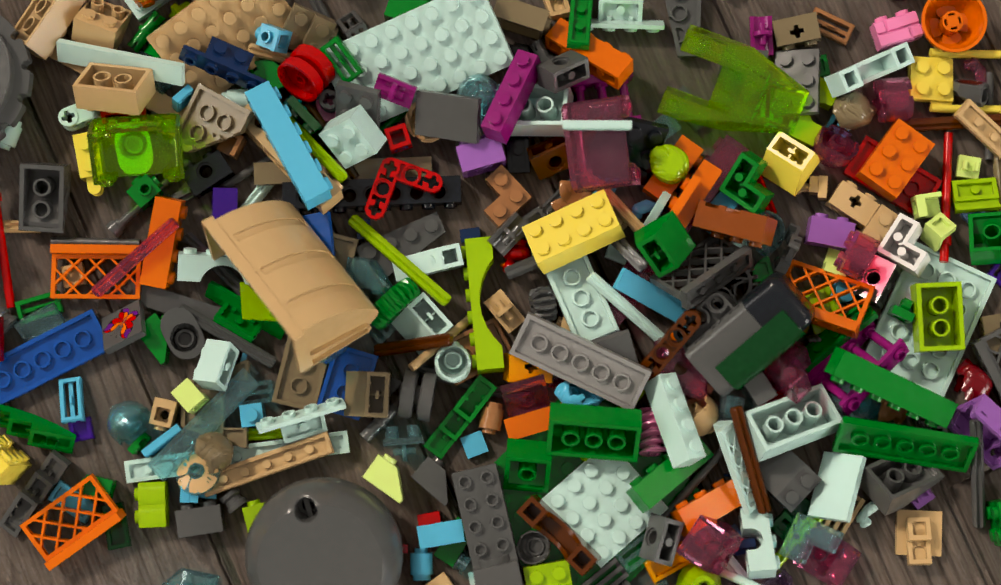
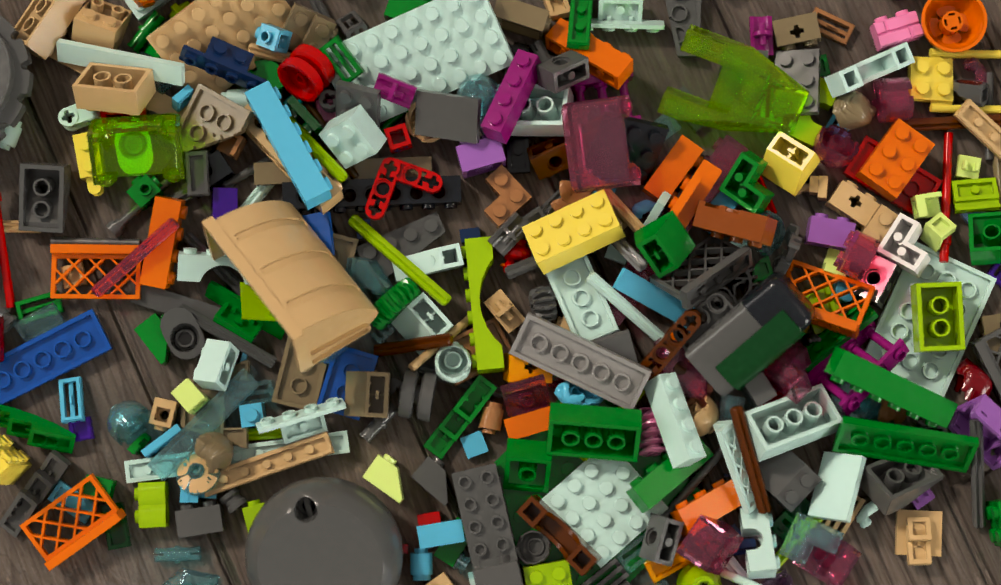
dark grey tile [101,299,146,355] -> none
clear light blue hips [383,424,425,462] -> none
light aqua tile [563,120,632,131] -> none
lime hair [649,144,689,184] -> none
green tile [887,298,916,324] -> none
none -> clear light blue pin [154,545,202,563]
none -> dark grey tile [185,150,211,197]

